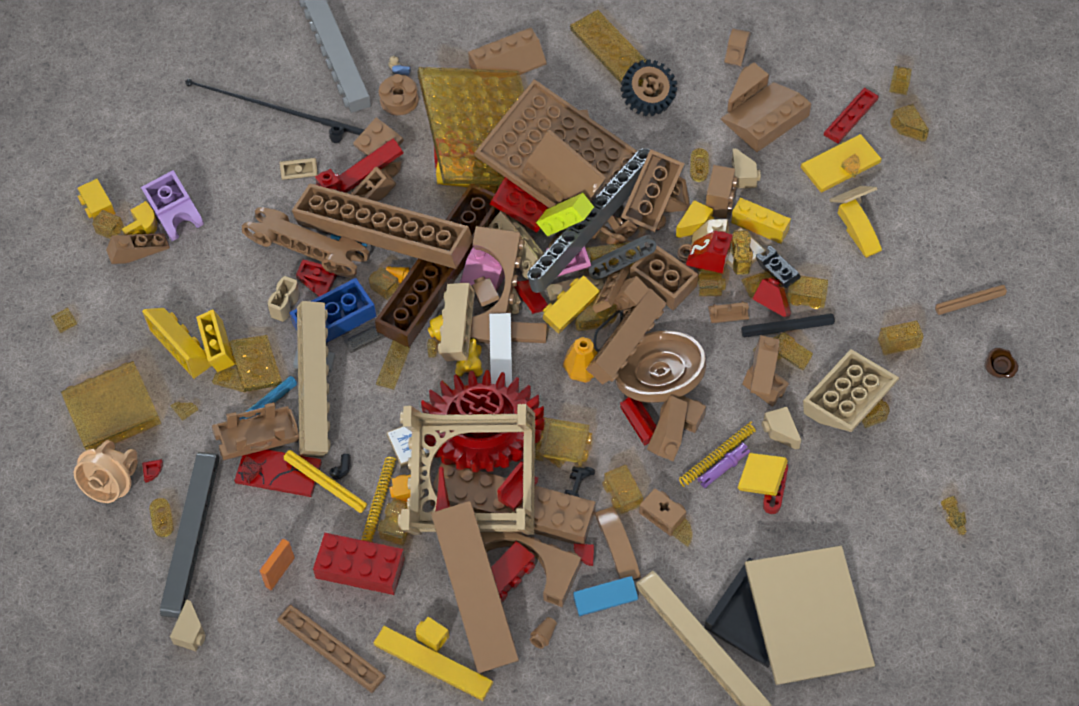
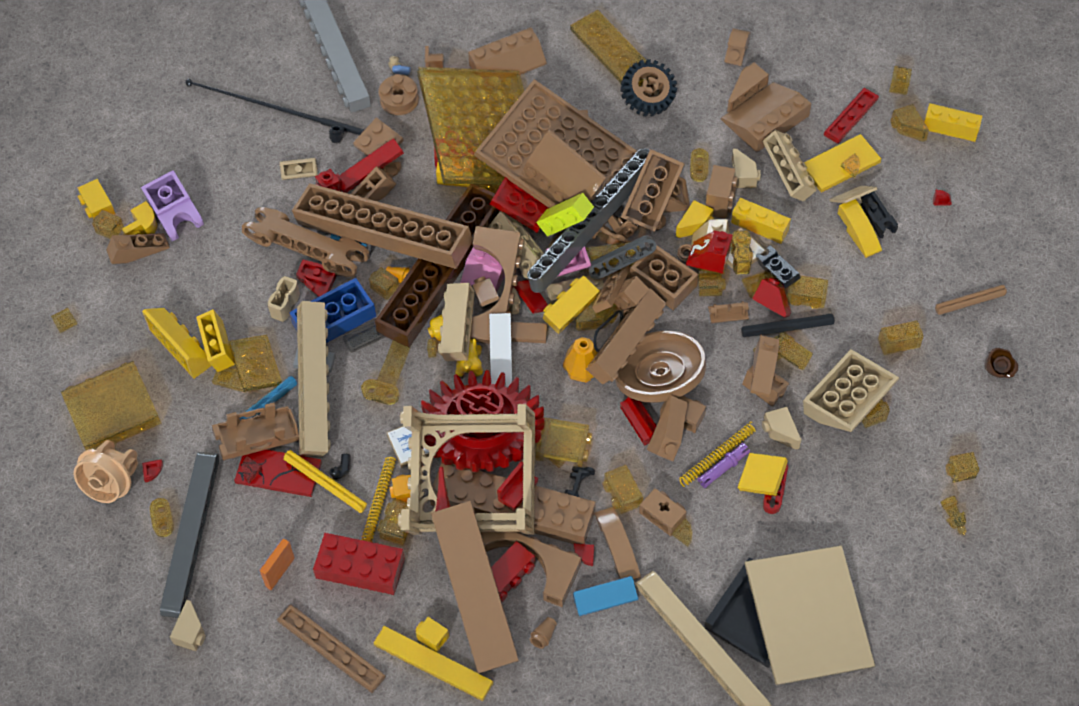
clear yellow tile [170,402,198,421] -> none
none -> clear yellow plate [361,379,399,405]
none -> medium nougat panel [425,46,444,72]
none -> tan brick [763,130,817,201]
none -> black plate [859,191,898,238]
none -> yellow brick [923,103,982,142]
none -> red tile [933,190,952,206]
none -> clear yellow brick [946,452,980,483]

